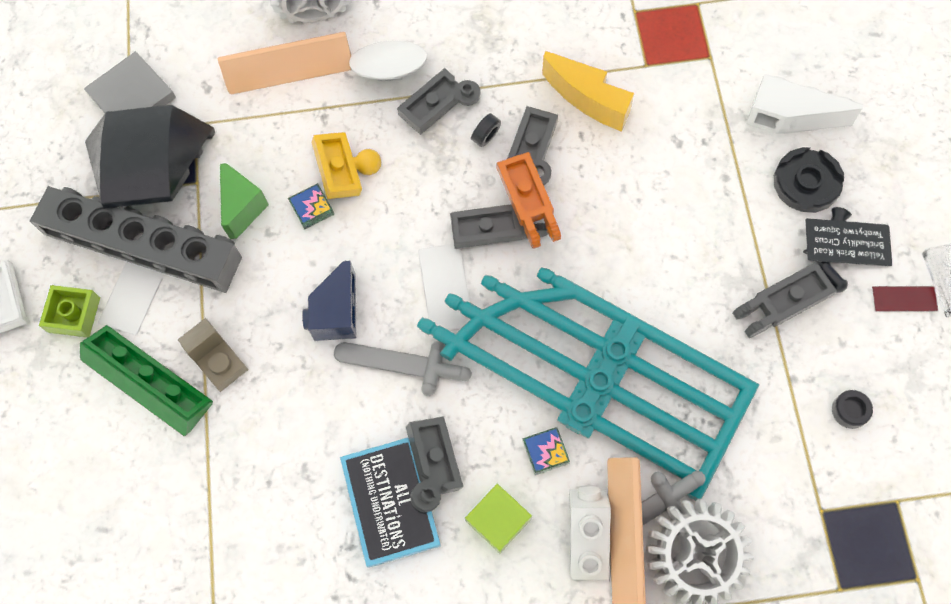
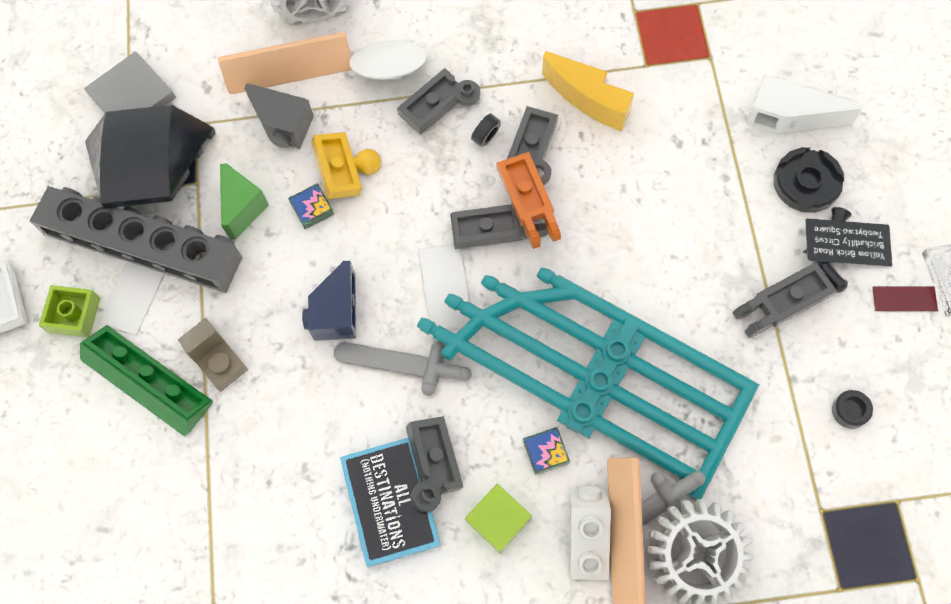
none -> dark grey slope [244,83,314,149]

